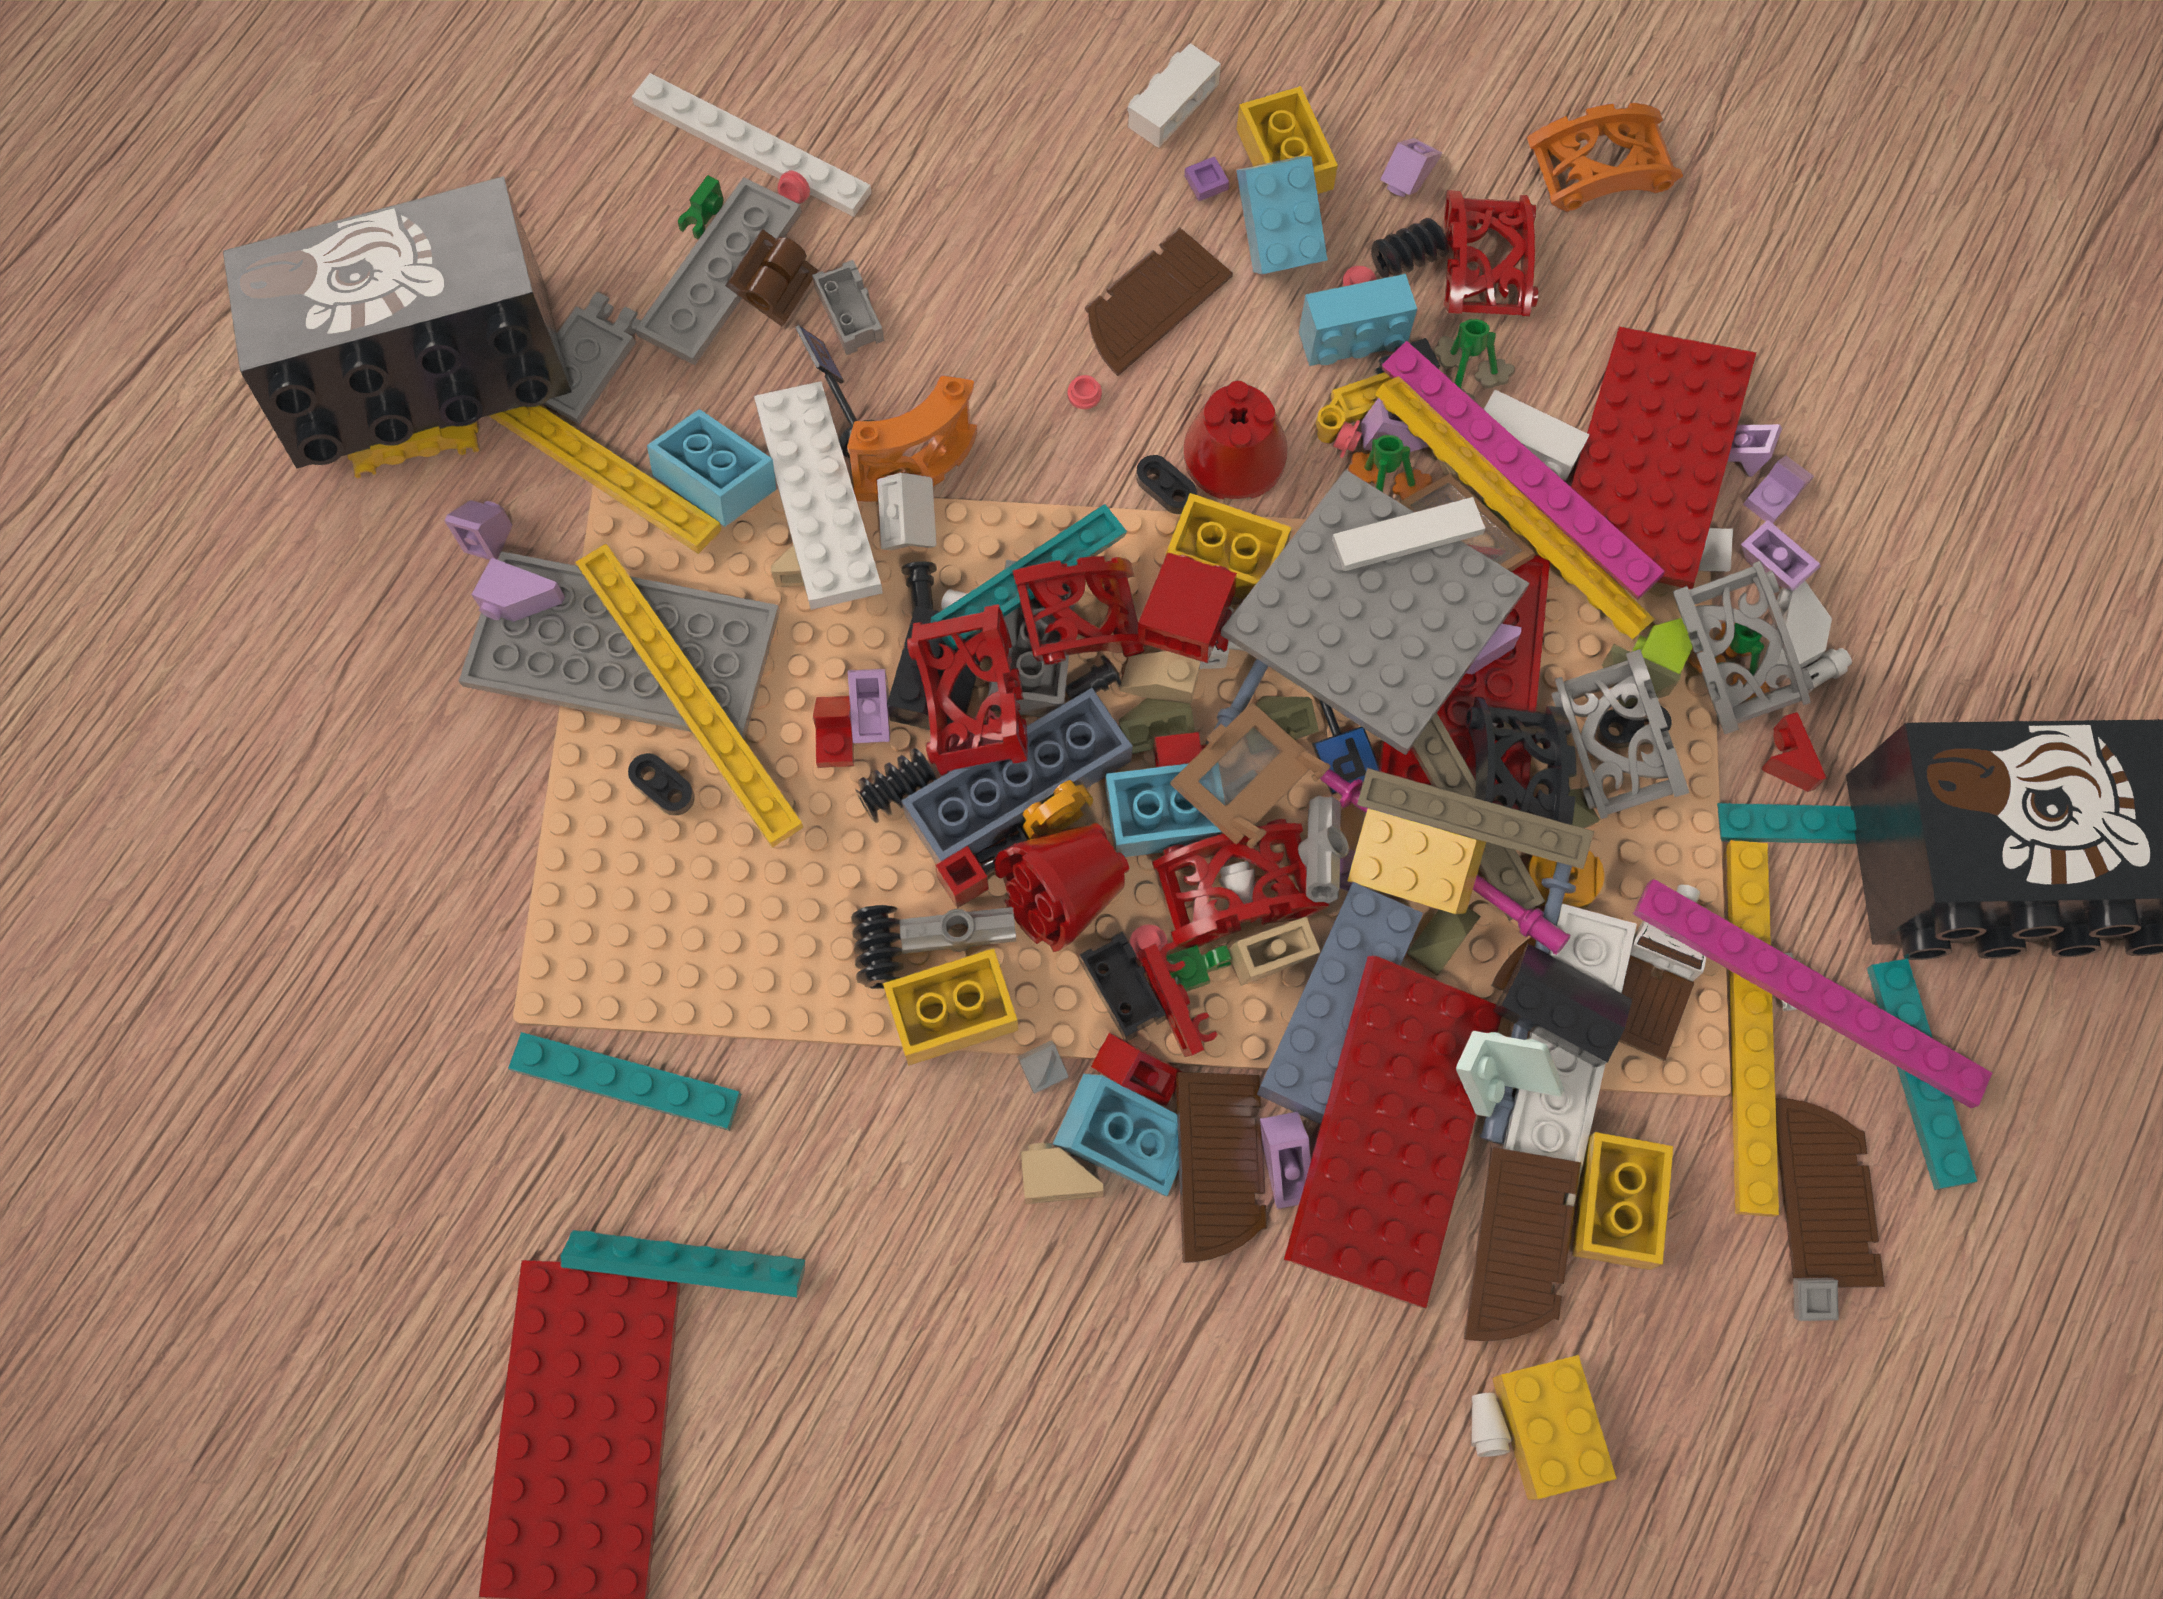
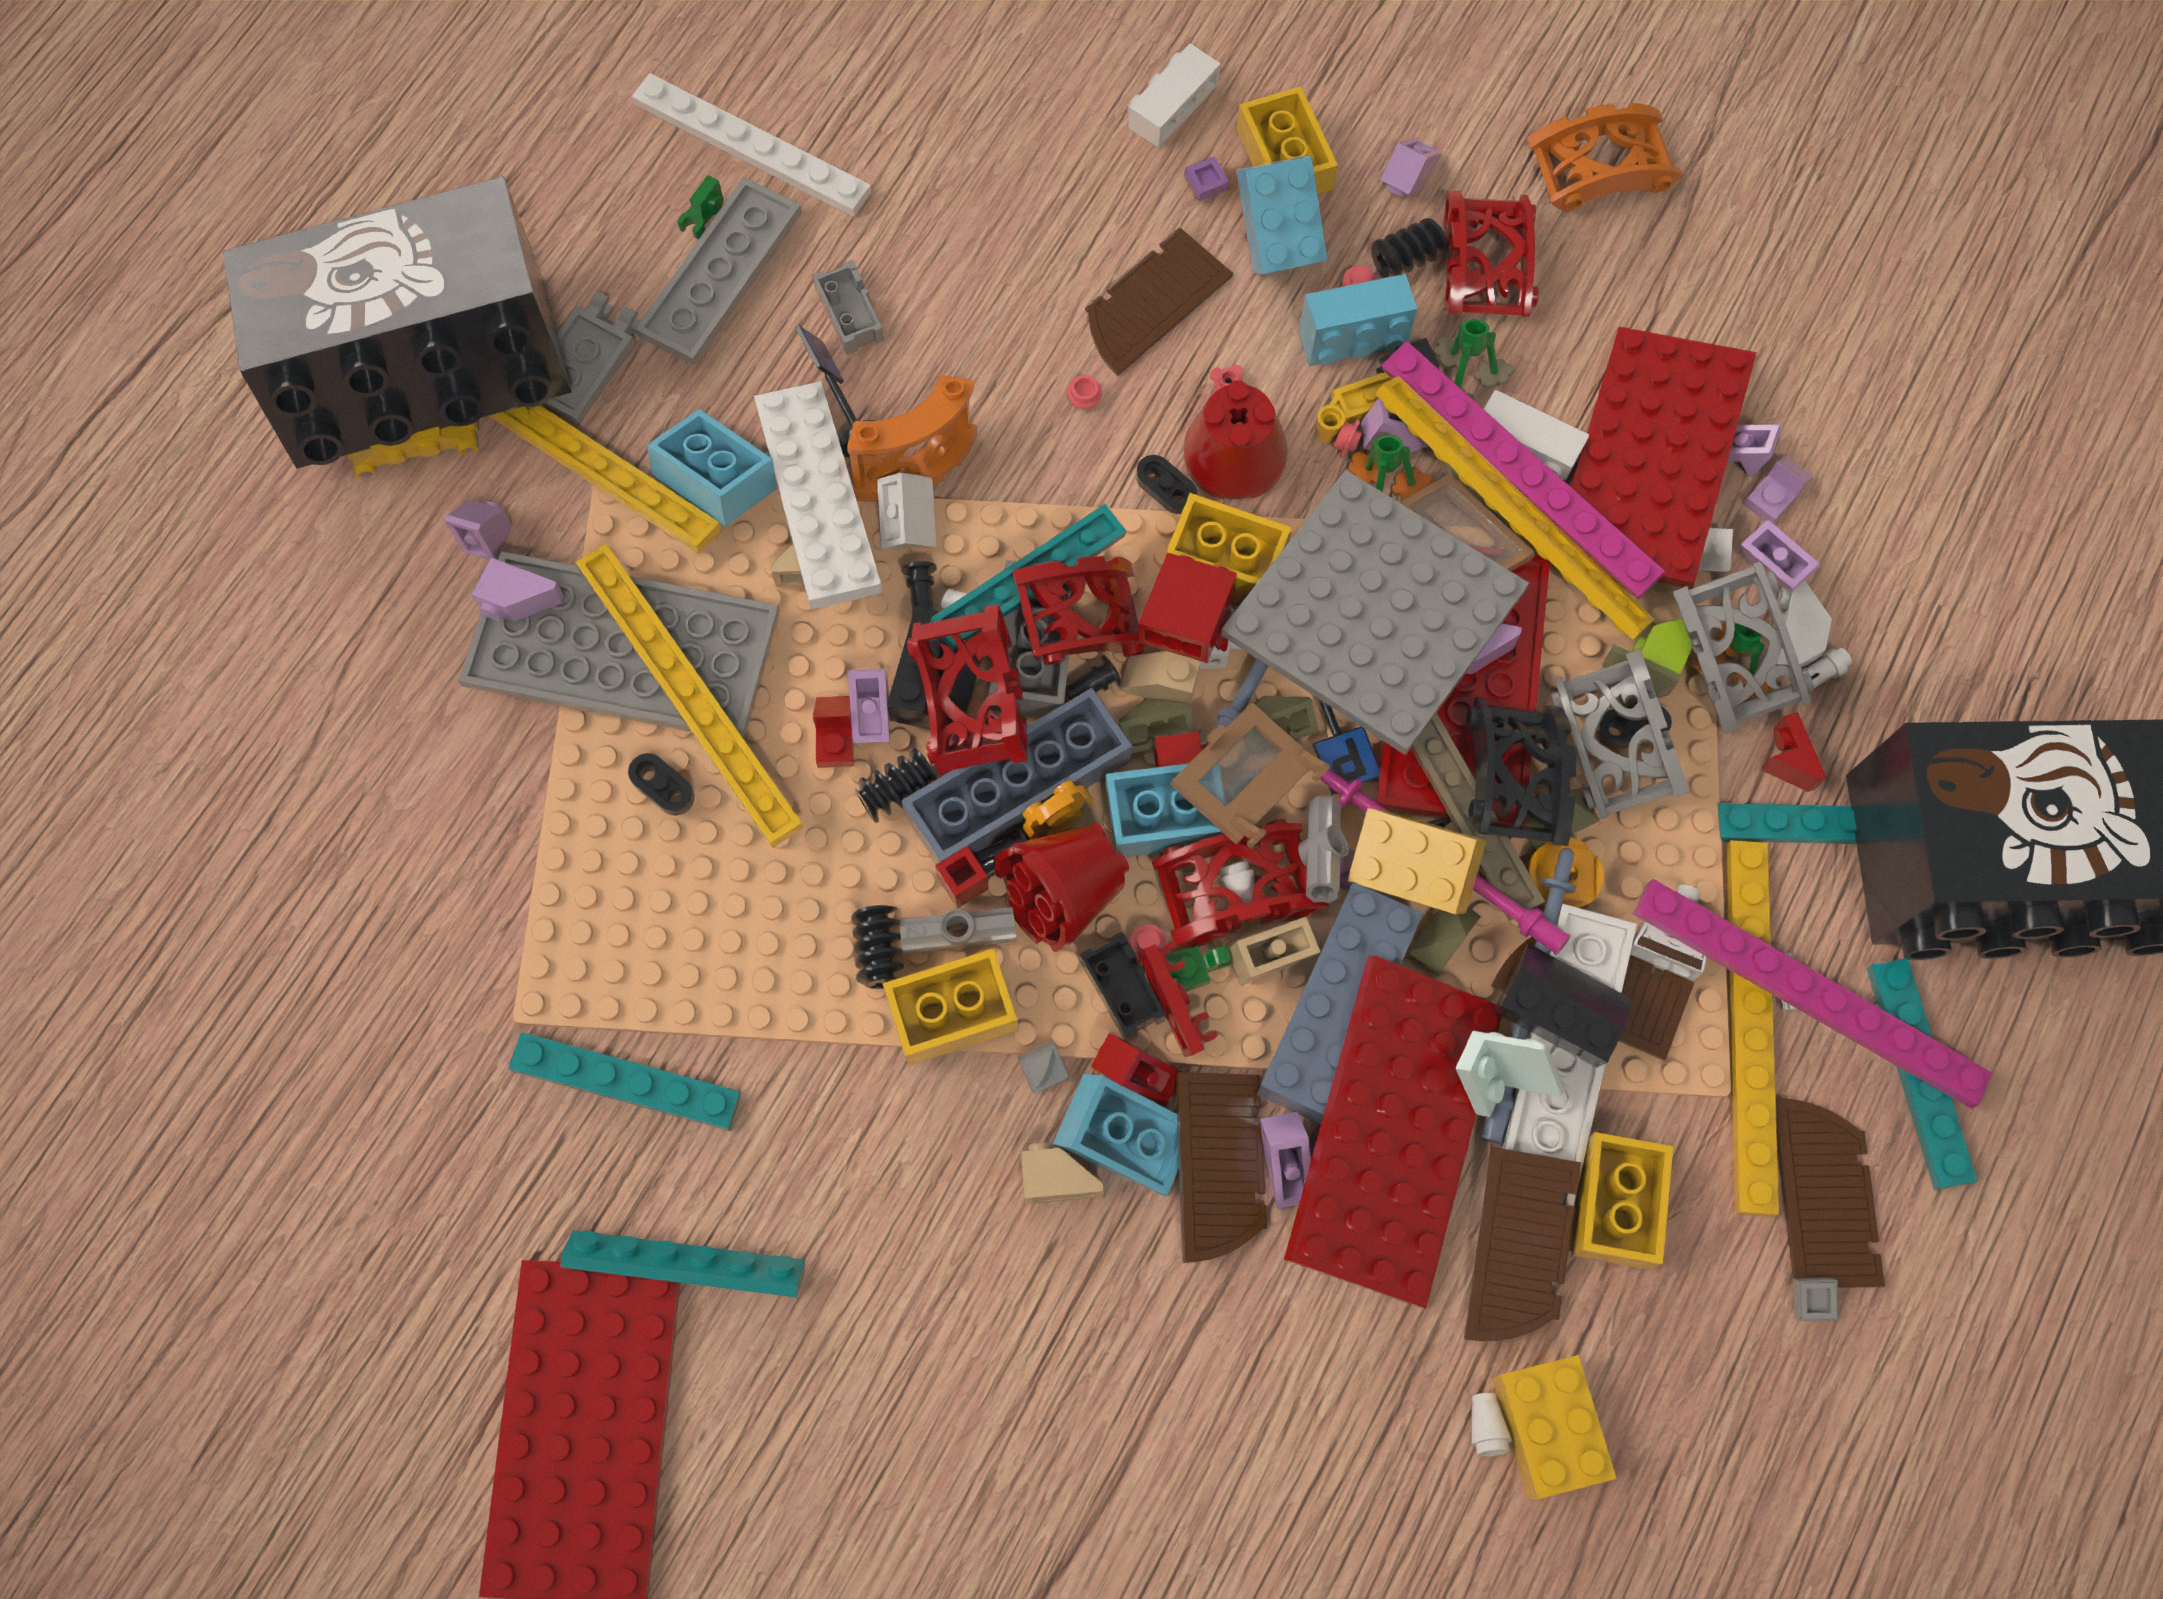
reddish brown plate [725,229,819,327] -> none
coral plate [777,170,810,204] -> none
white tile [1332,497,1485,572] -> none
dark tan plate [1357,768,1594,869] -> none
none -> coral plate [1210,365,1243,392]

